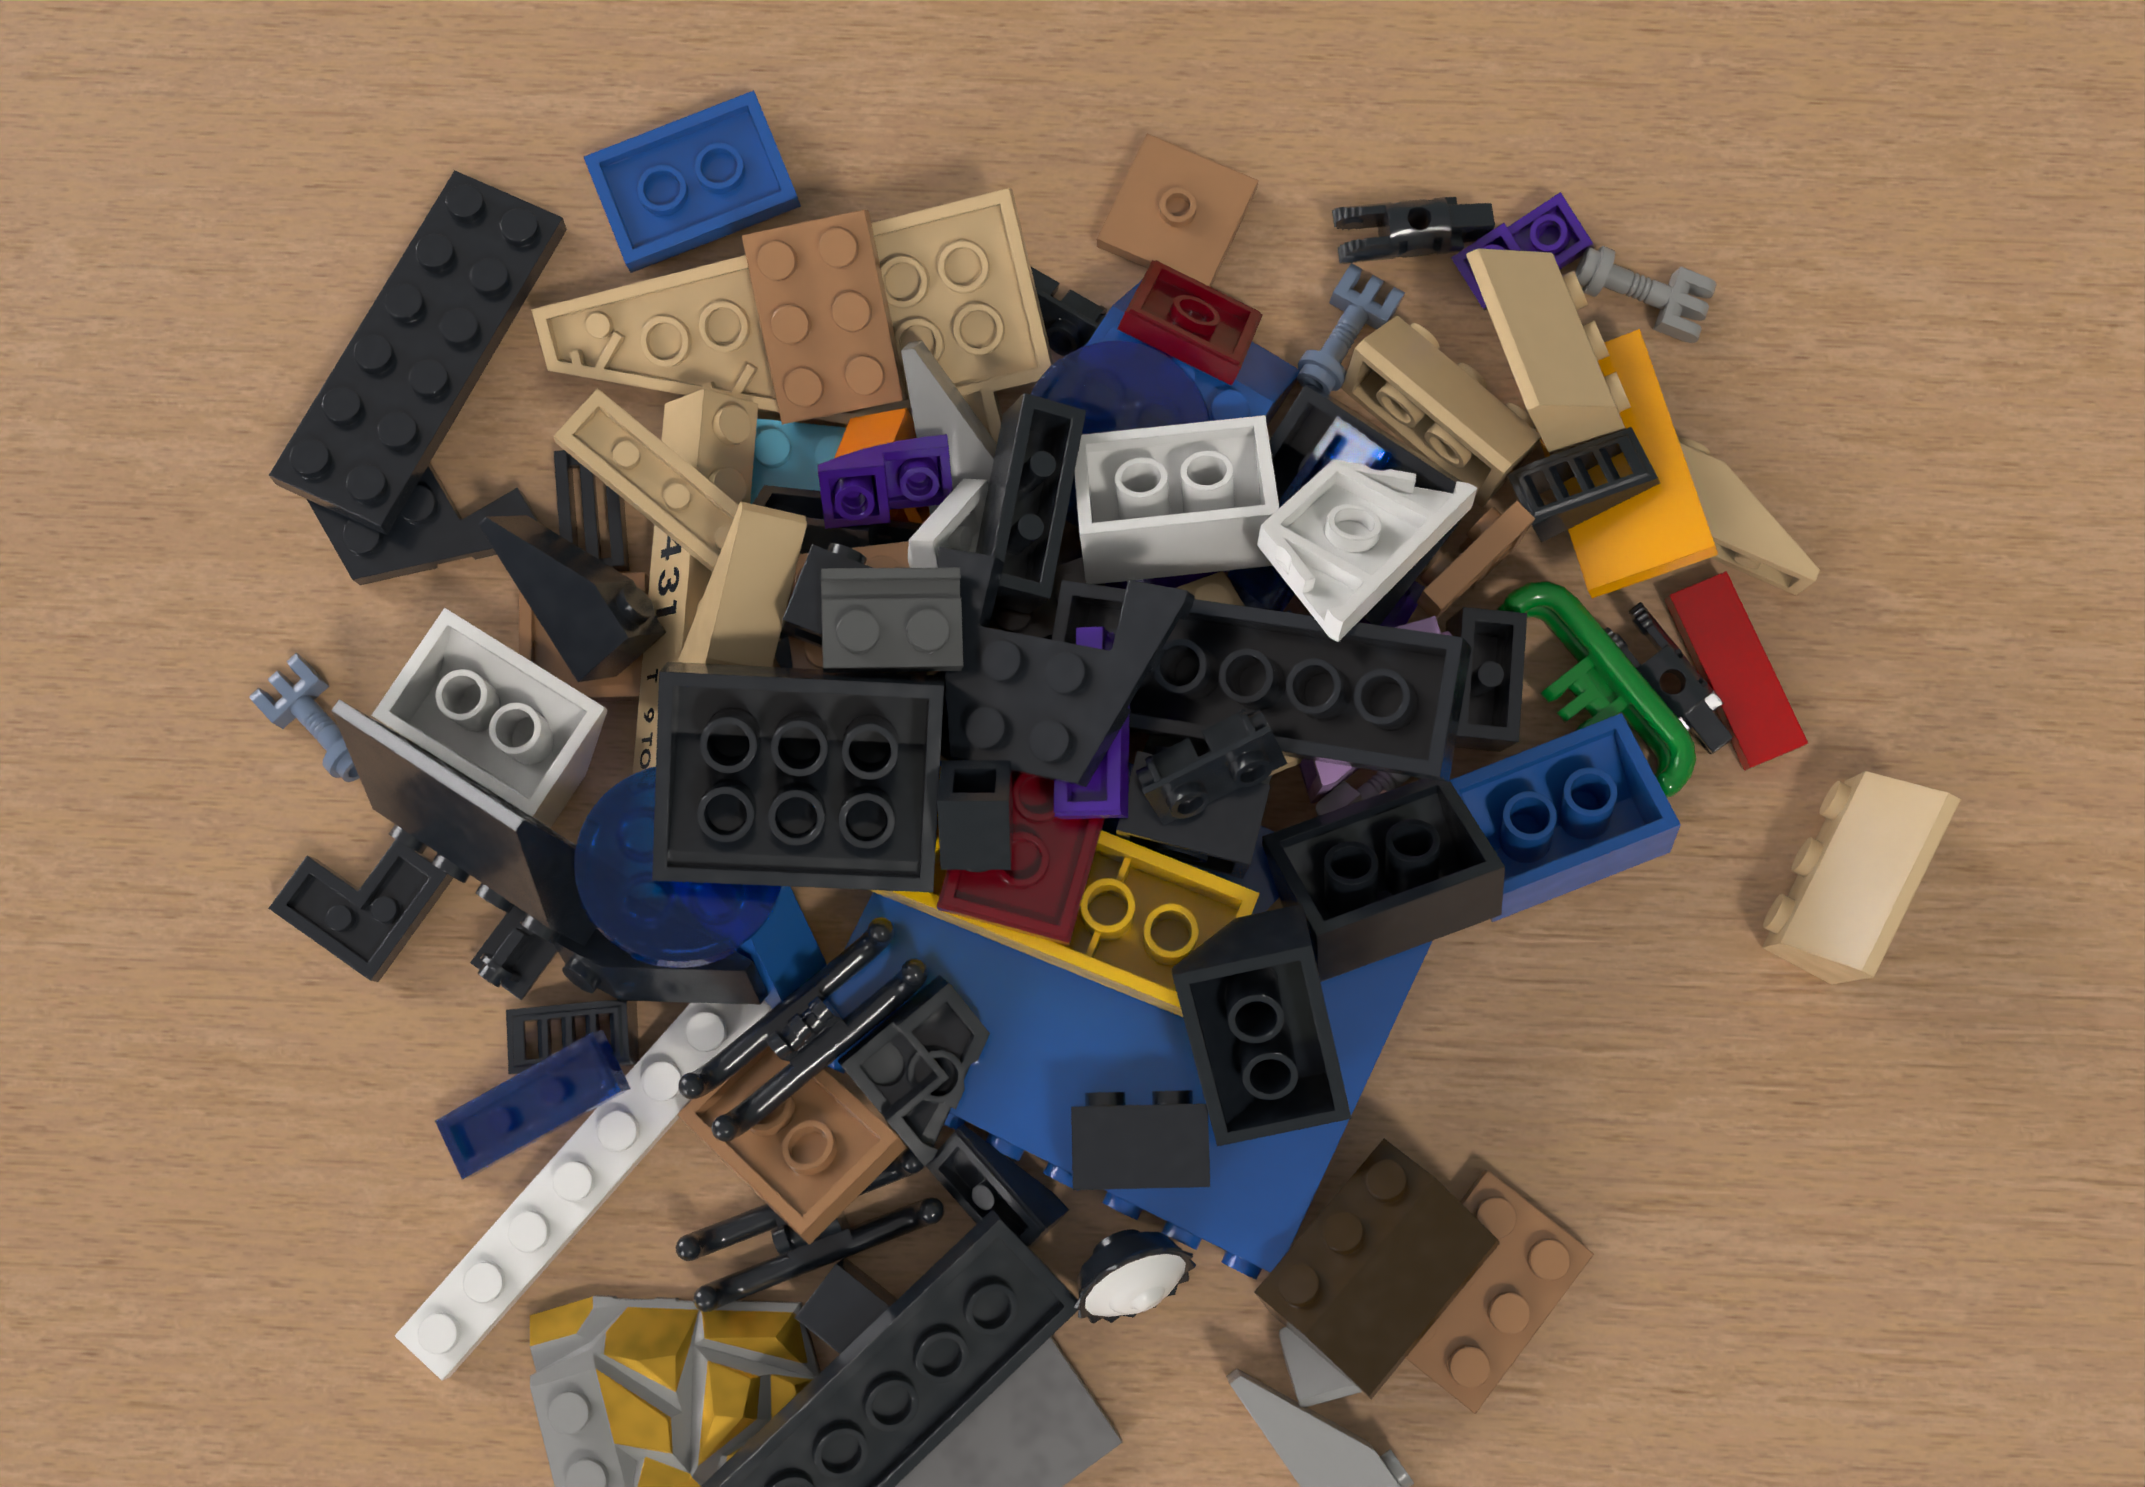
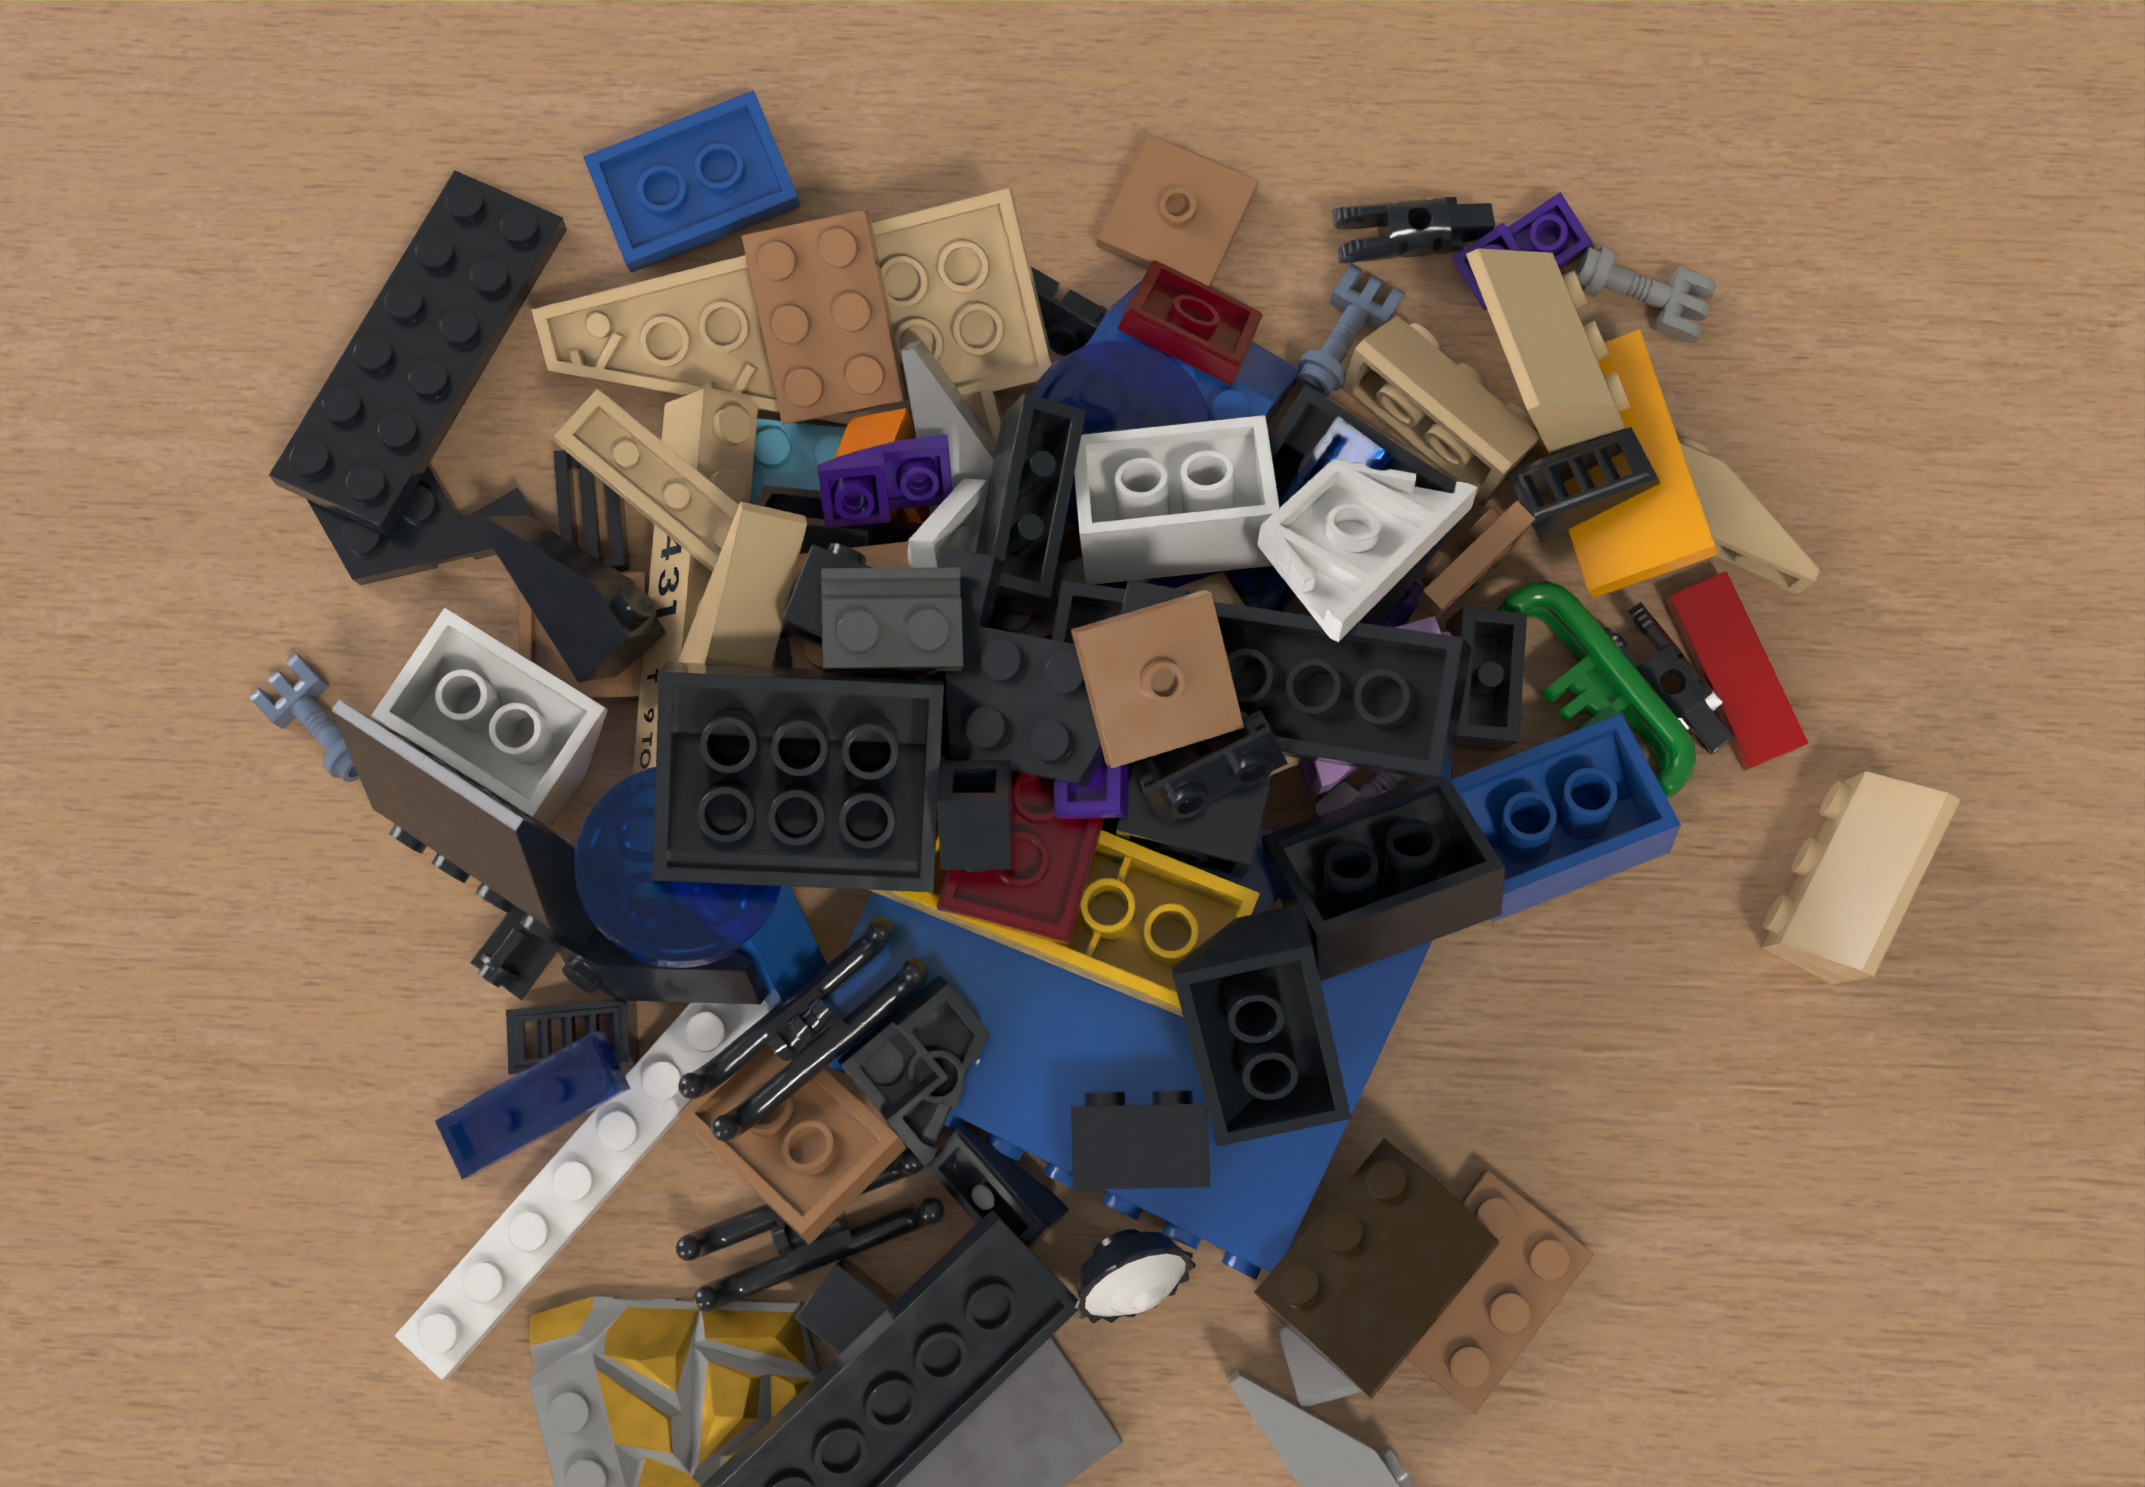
black plate [268,839,453,982] -> none
none -> medium nougat plate [1071,590,1244,768]

